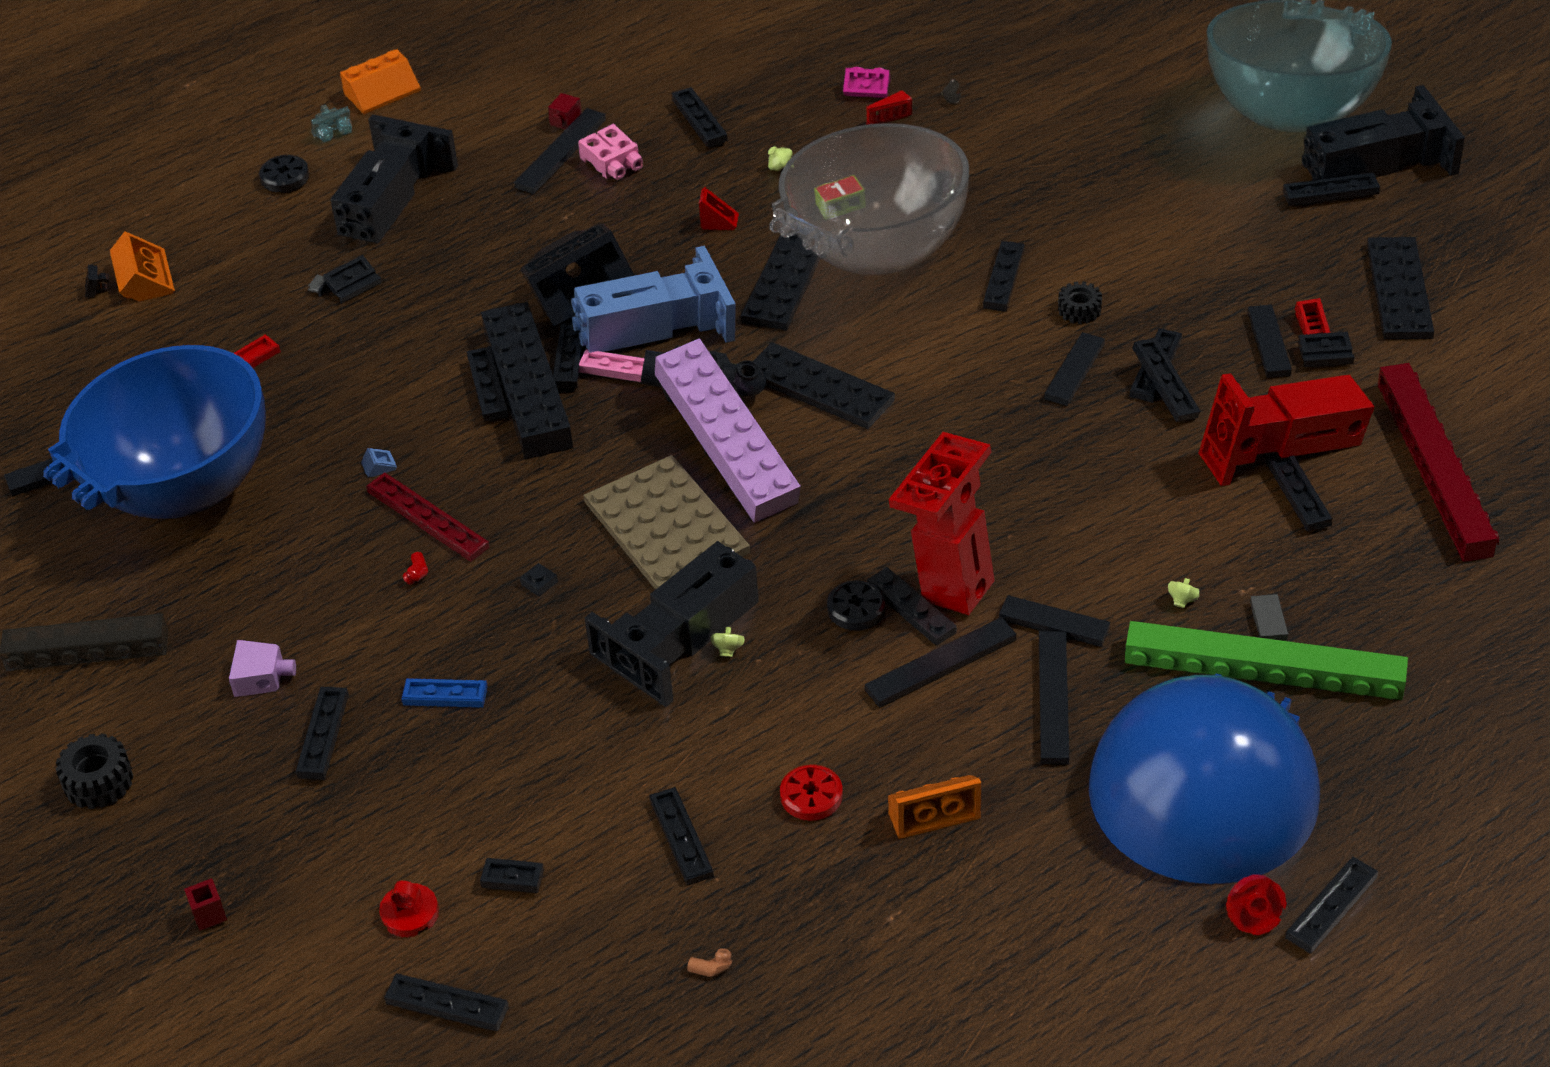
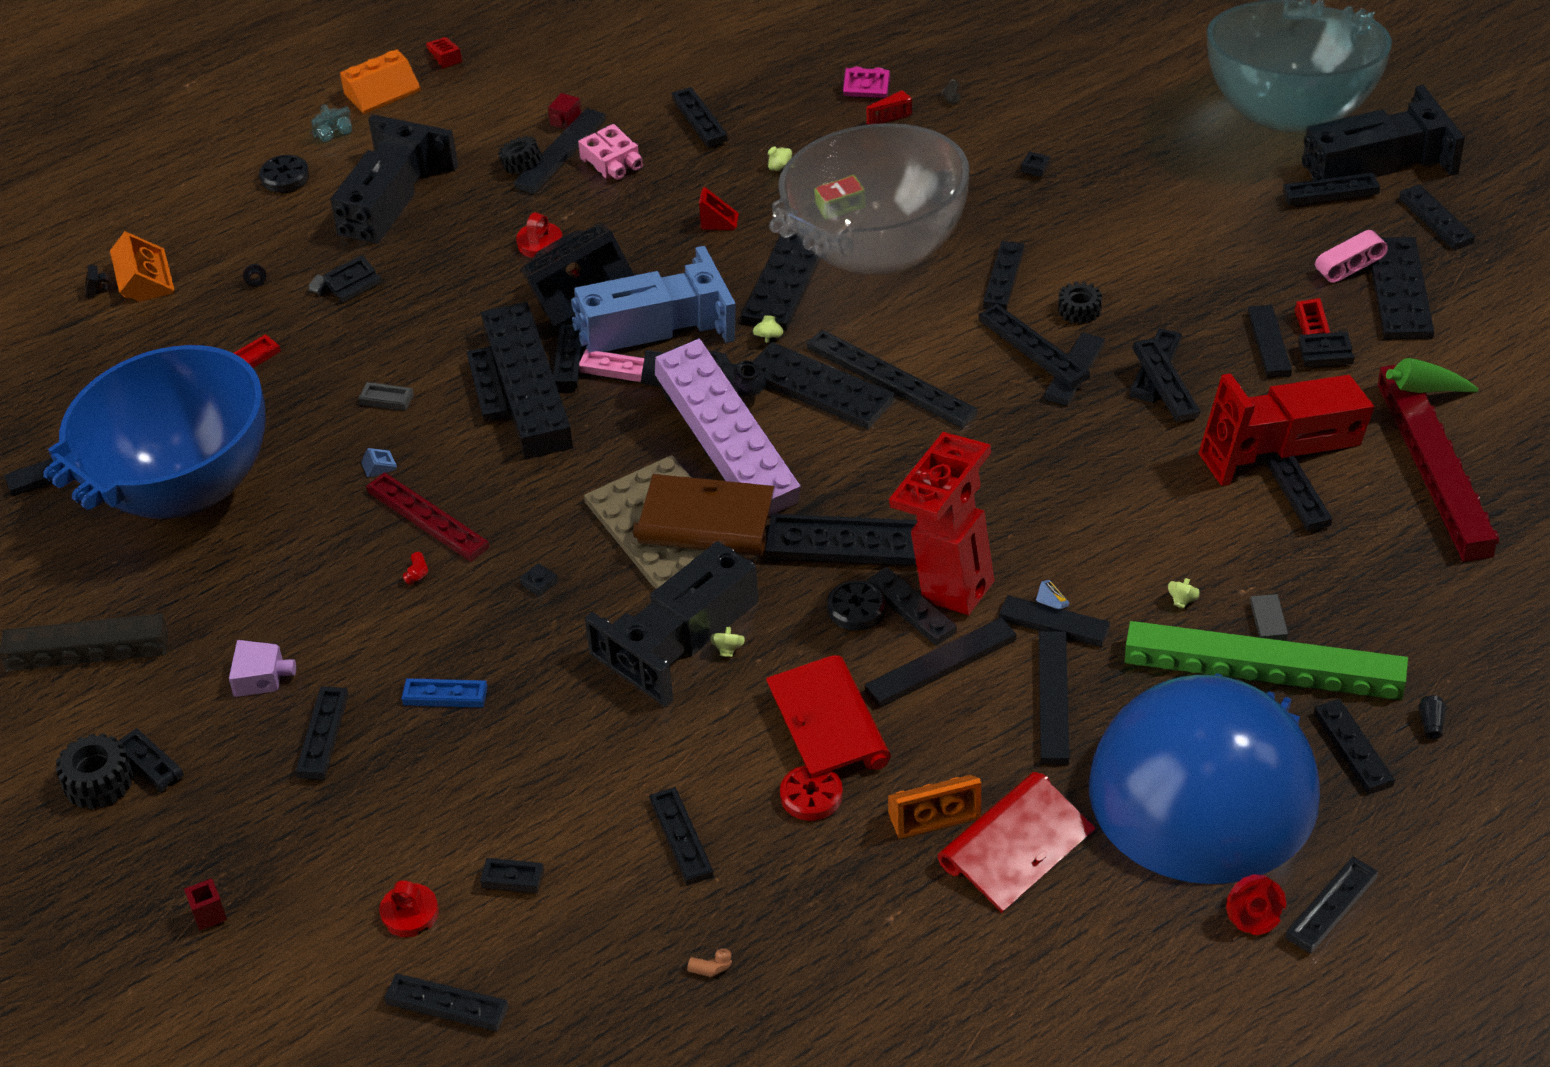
none -> black plate [117,728,184,792]
none -> black plate [243,264,267,287]
none -> dark grey tile [358,382,414,411]
none -> red slope [426,37,462,69]
none -> black tyre [498,136,542,173]
none -> red tile [516,212,562,258]
none -> reddish brown door [633,474,775,556]
none -> yellowish green piece [753,316,783,343]
none -> black plate [765,513,917,565]
none -> red door [766,655,891,777]
none -> black tile [807,329,977,428]
none -> door [937,772,1096,913]
none -> black tile [978,304,1090,389]
none -> black plate [1021,151,1050,177]
none -> medium blue slope [1036,580,1069,609]
none -> black plate [1314,699,1395,795]
none -> bright pink beam [1315,230,1388,283]
none -> bright green piece [1386,358,1478,393]
none -> black plate [1399,184,1475,251]
none -> black cone [1418,695,1447,739]

